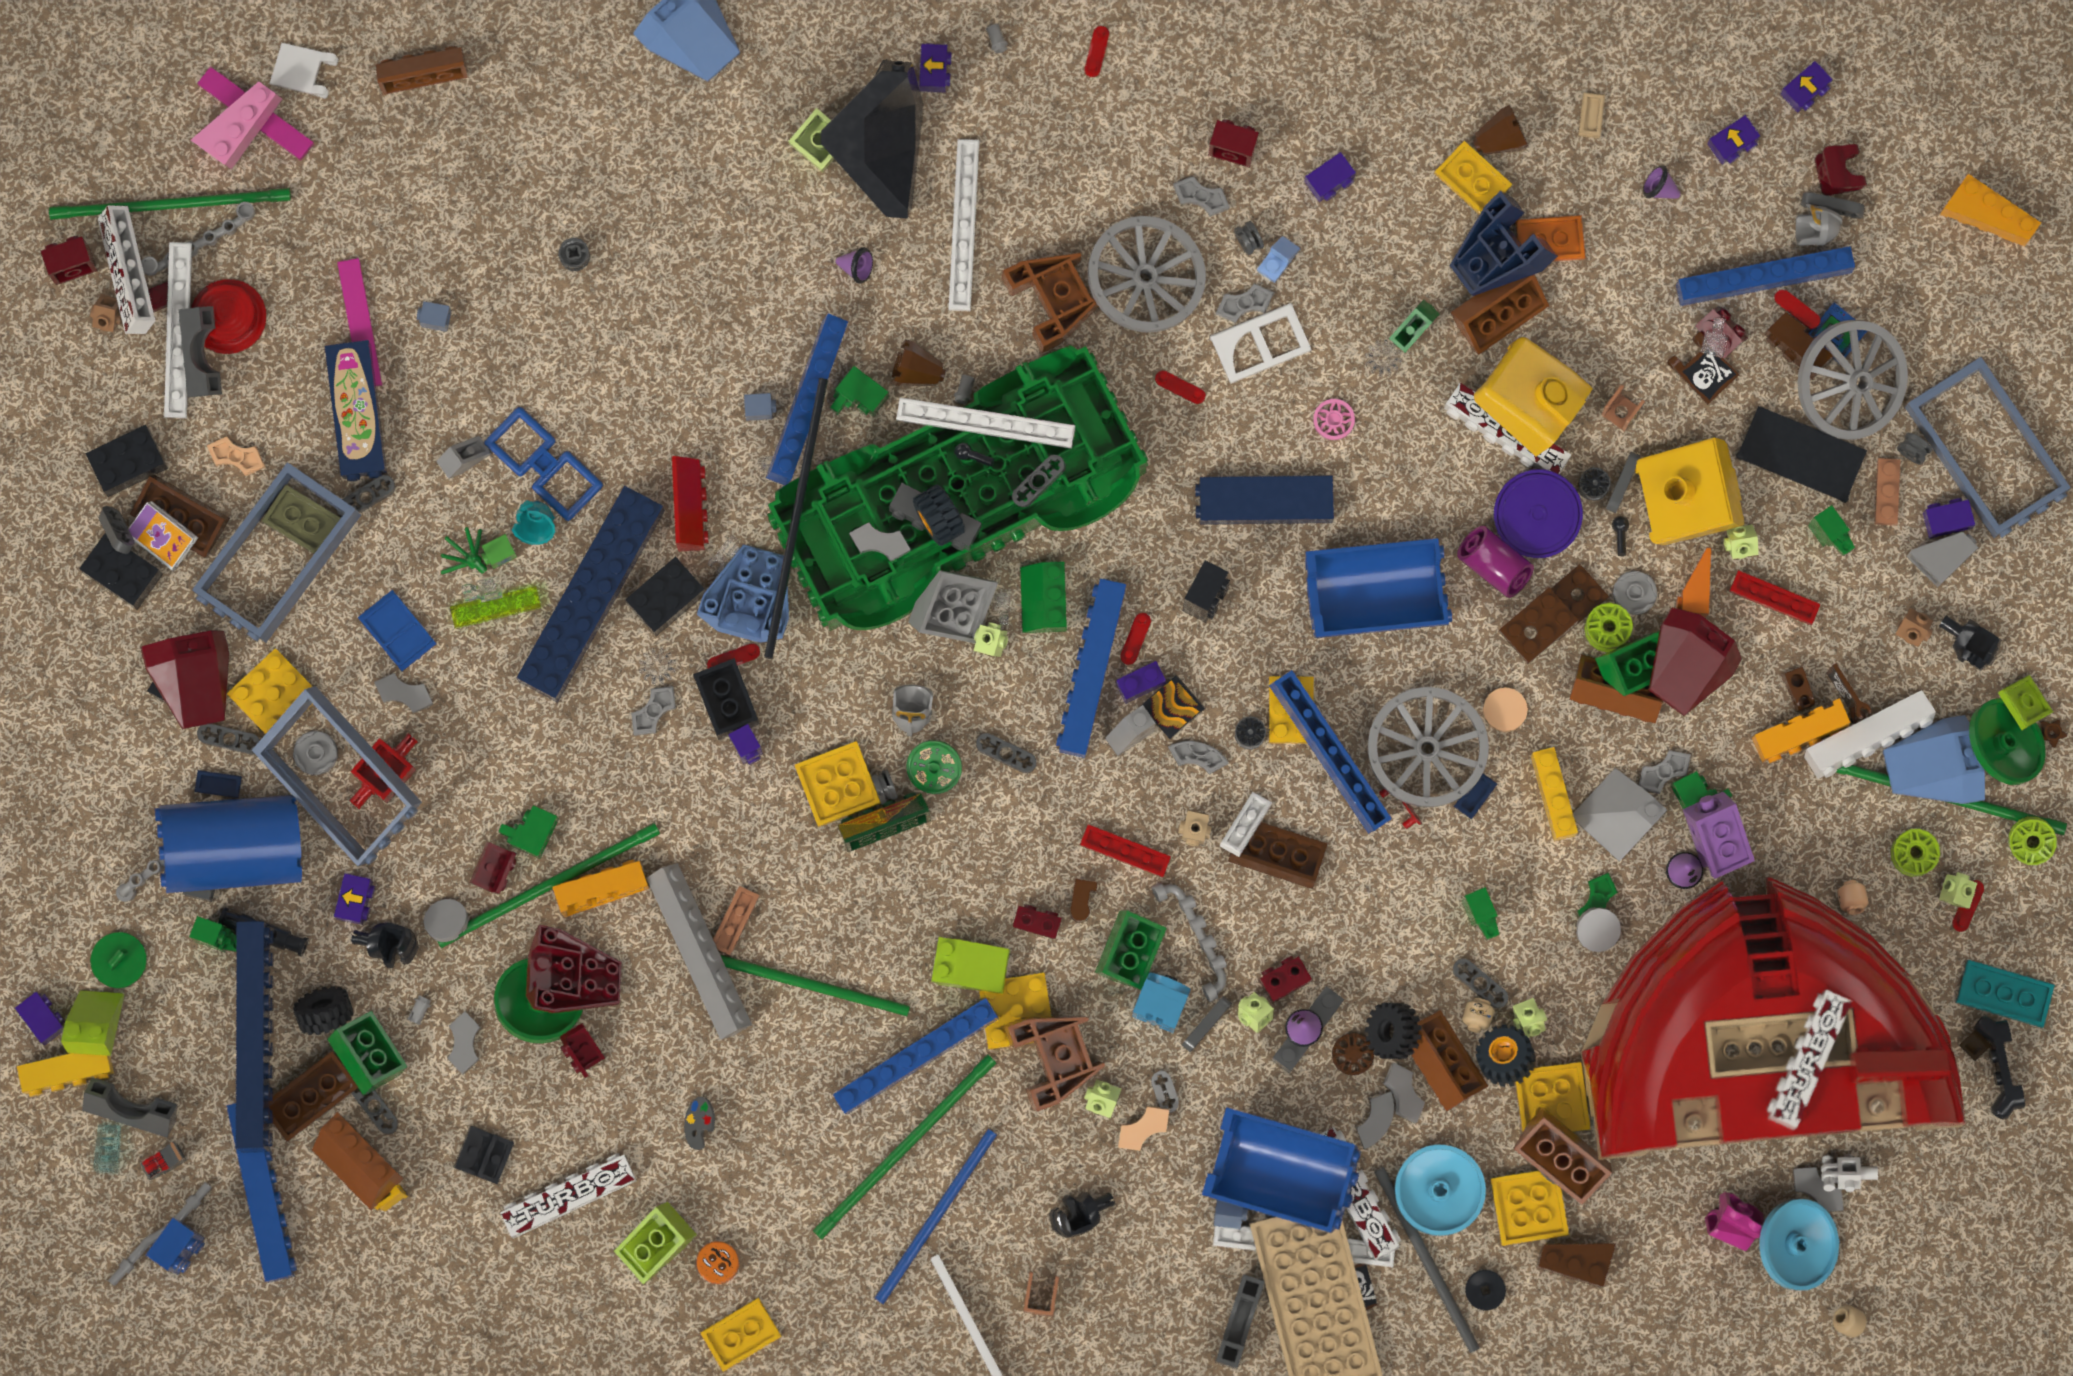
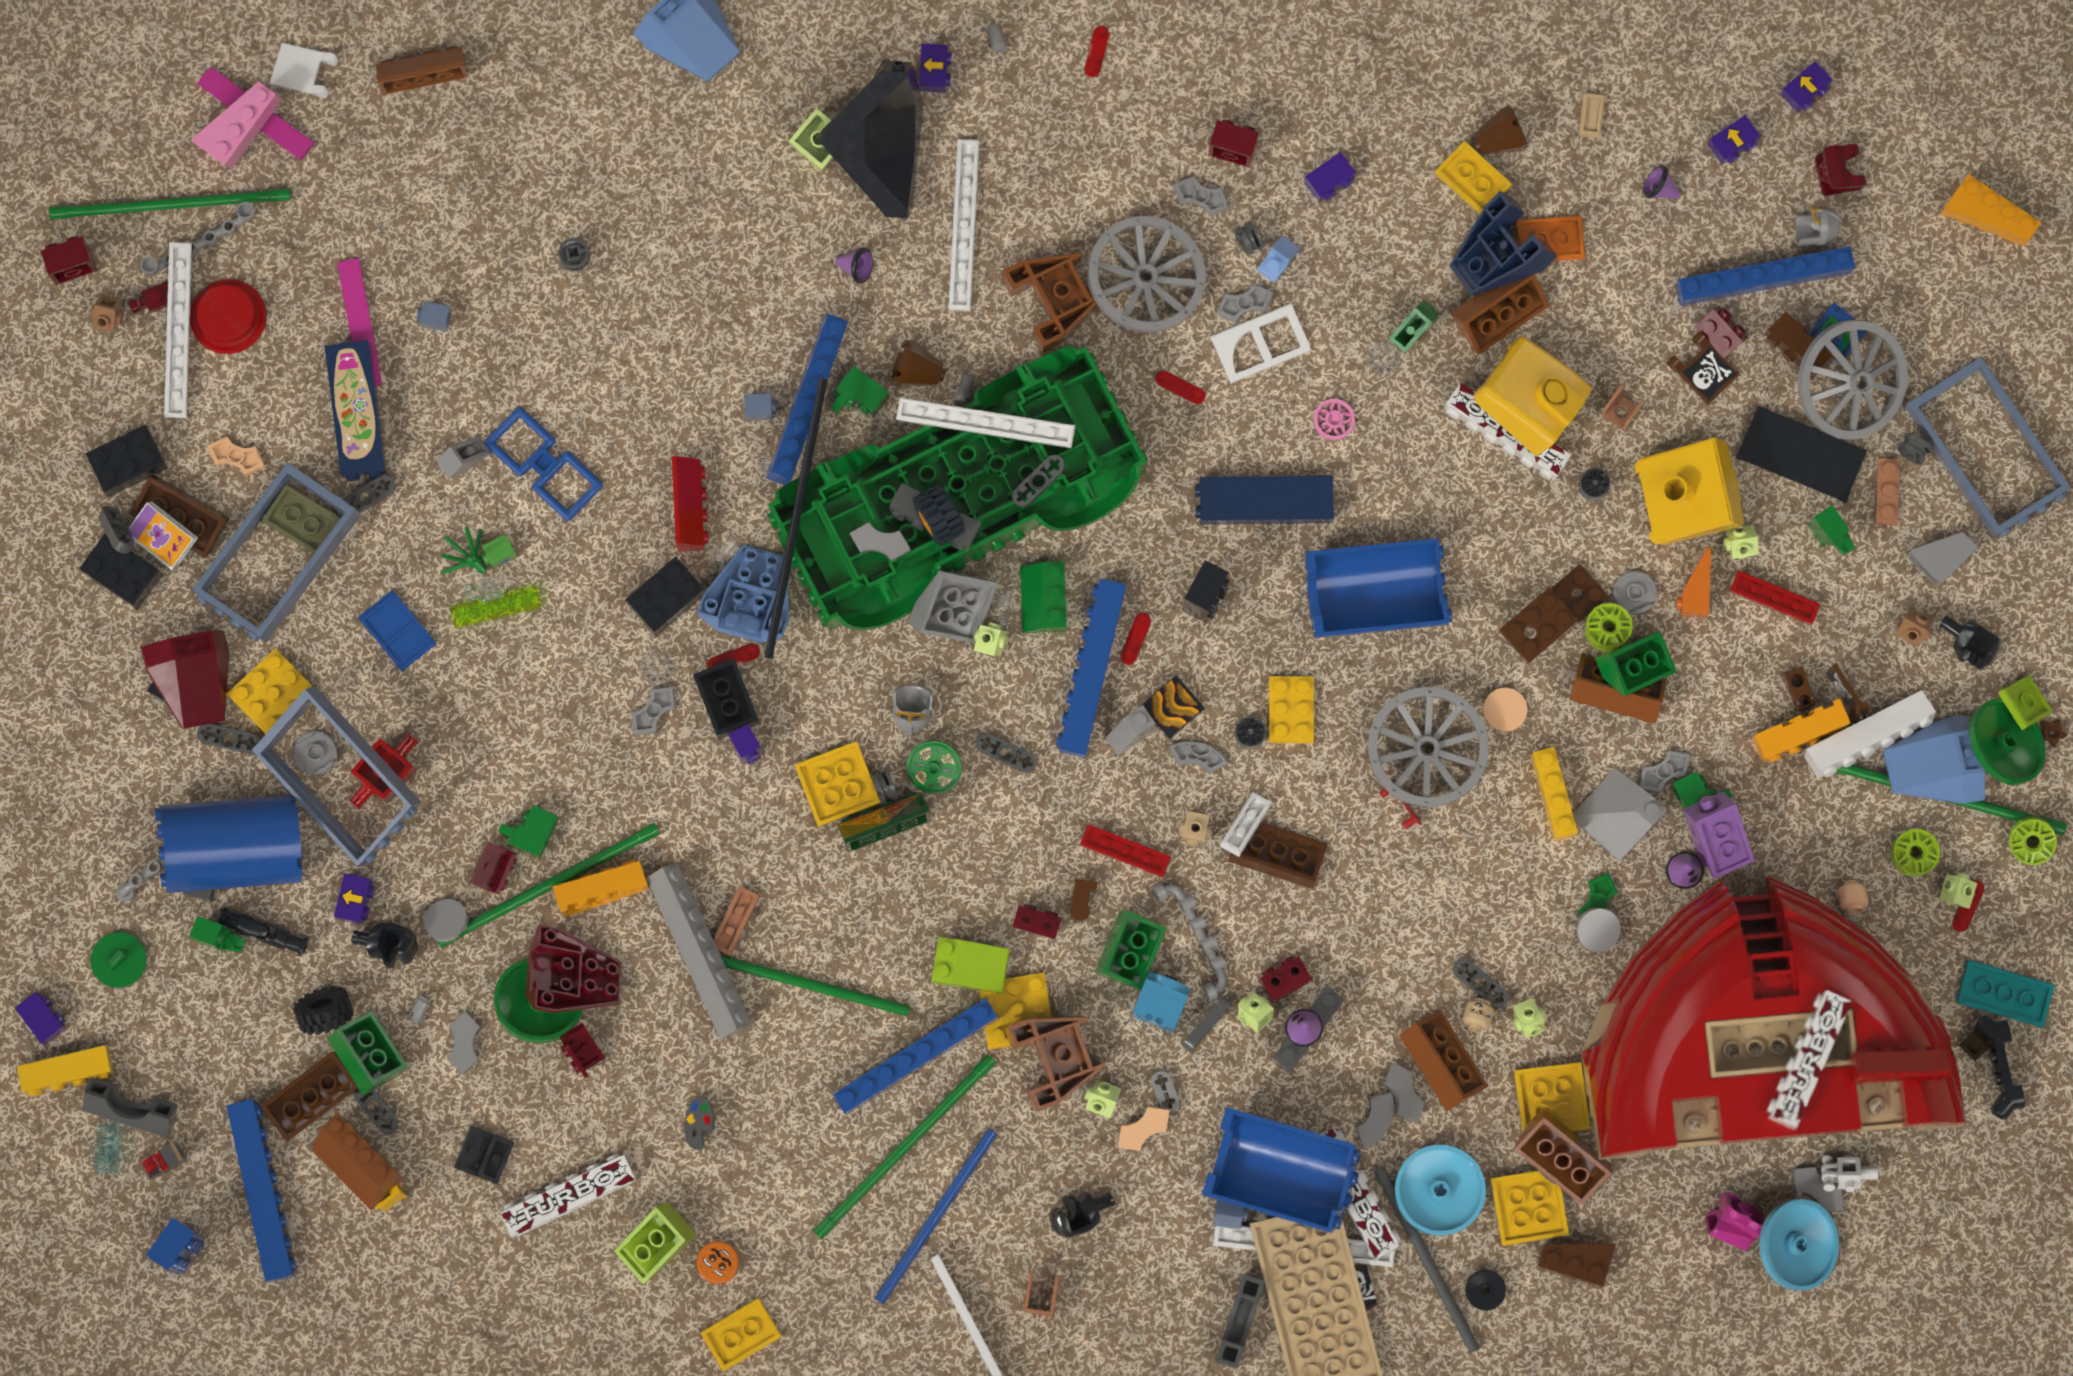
lime slope [61,990,124,1056] -> none
white brick [98,206,155,334] -> none
light grey bar [108,1182,212,1286] -> none
dark grey arch [178,306,222,397] -> none
dark blue tile [194,770,242,798] -> none
dark blue brick [236,921,274,1153] -> none
light grey tile [374,673,434,714] -> none
teal helmet [512,500,555,545] -> none
dark blue brick [516,485,665,703] -> none
black bar [954,442,995,467] -> none
dark purple brick [1116,661,1166,704] -> none
blue brick [1269,670,1392,834] -> none
reddish brown wheel [1332,1033,1374,1076] -> none
black tyre [1365,1002,1422,1059] -> none
dark blue tile [1453,773,1497,820] -> none
magenta brick [1457,526,1534,598] -> none
green hinge [1461,887,1499,940] -> none
black wheel [1476,1025,1536,1087] -> none
dark purple brick [1494,469,1583,558] -> none
dark grey beam [1606,452,1641,513] -> none
black bar [1612,516,1629,557] -> none
dark red wedge [1649,607,1742,716] -> none
clear plate [1701,317,1729,358] -> none
red piece [1774,290,1820,329] -> none
dark grey beam [1801,192,1865,219] -> none
tan head [1833,1305,1867,1338] -> none
dark purple brick [1922,498,1975,539] -> none

